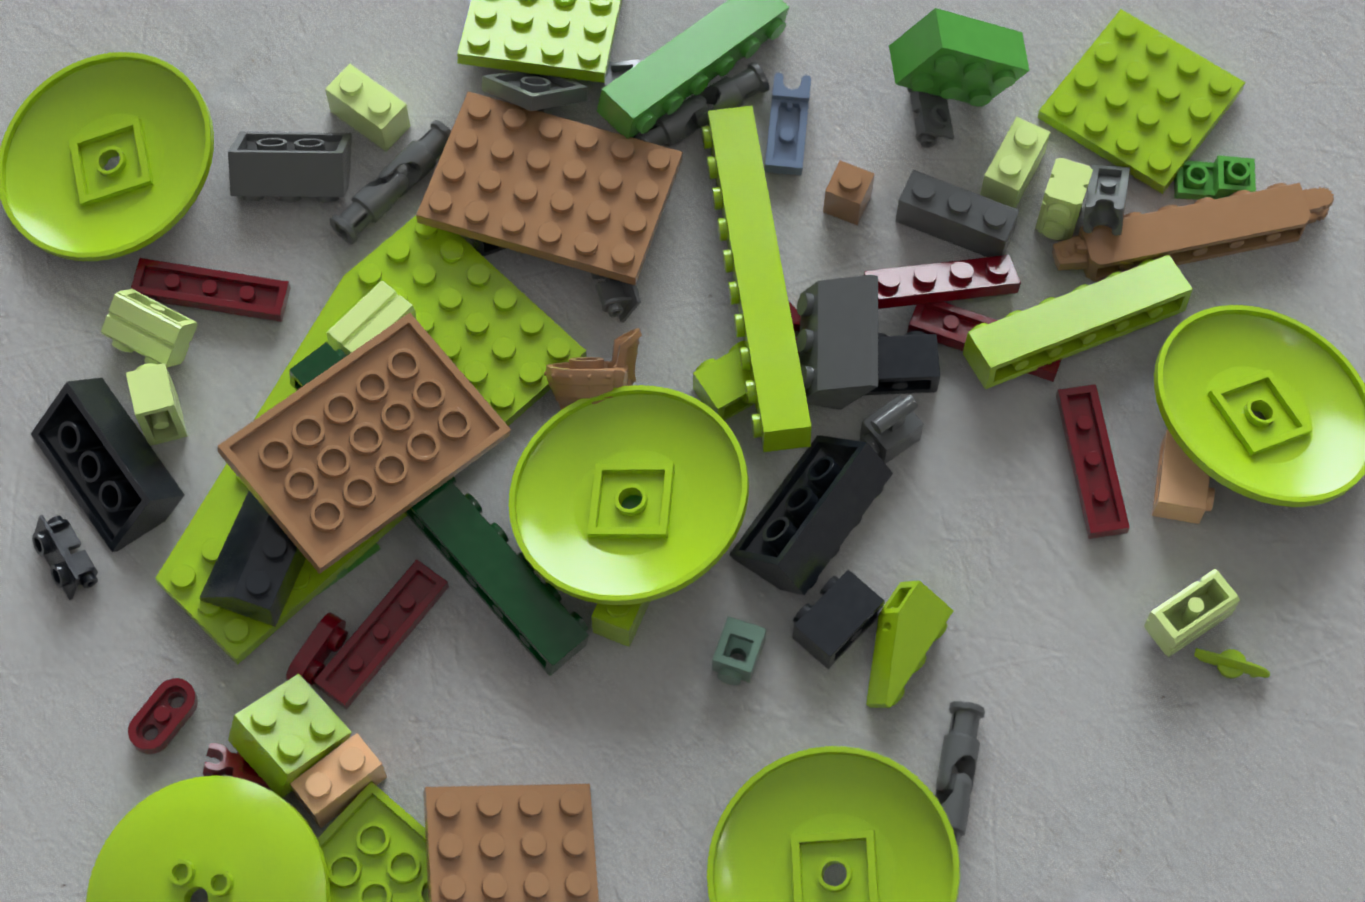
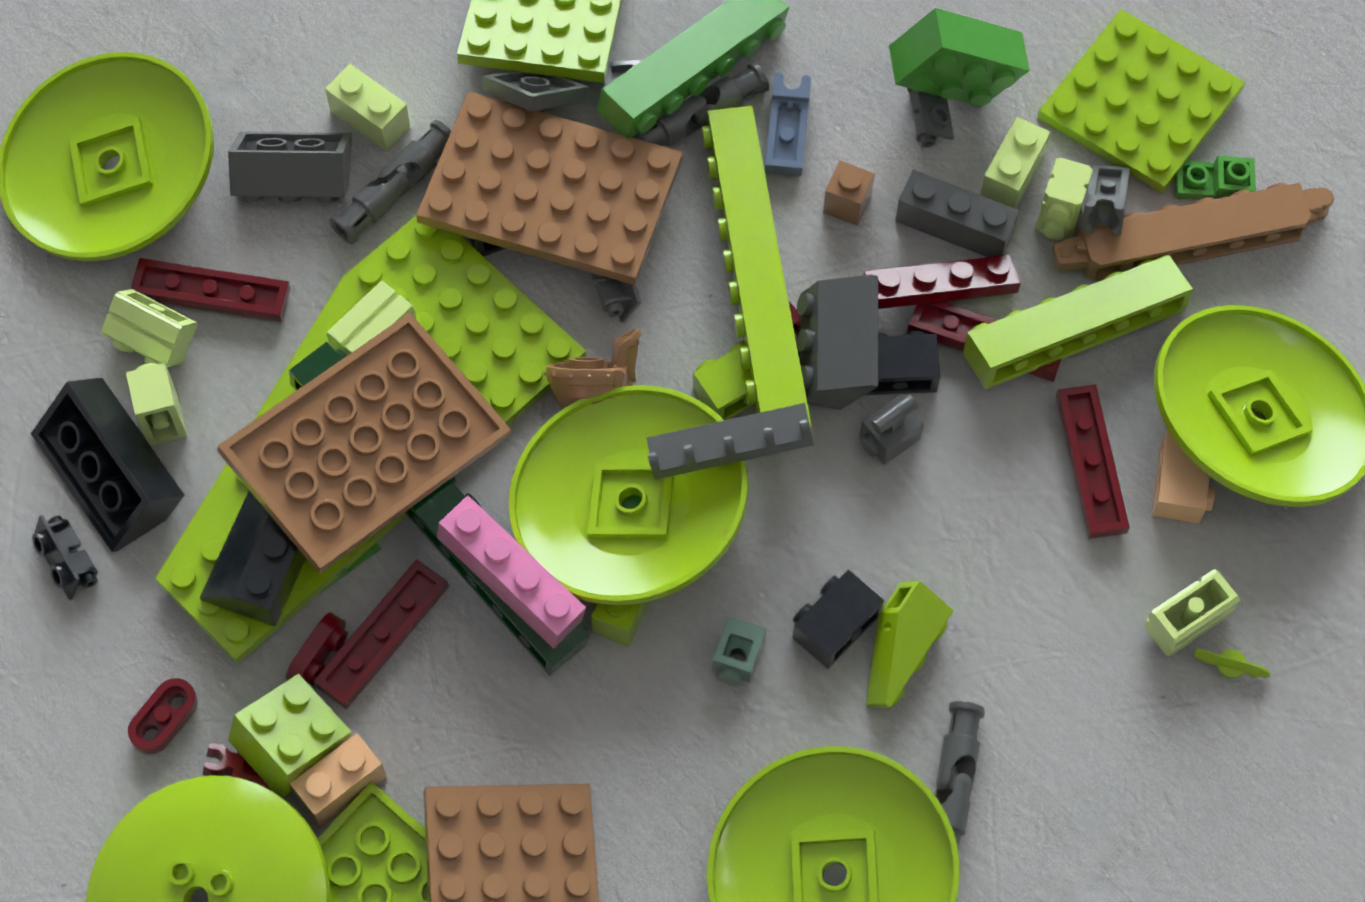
black slope [729,435,893,595] -> none
none -> bright pink brick [437,495,586,649]
none -> dark grey hinge [647,403,814,480]

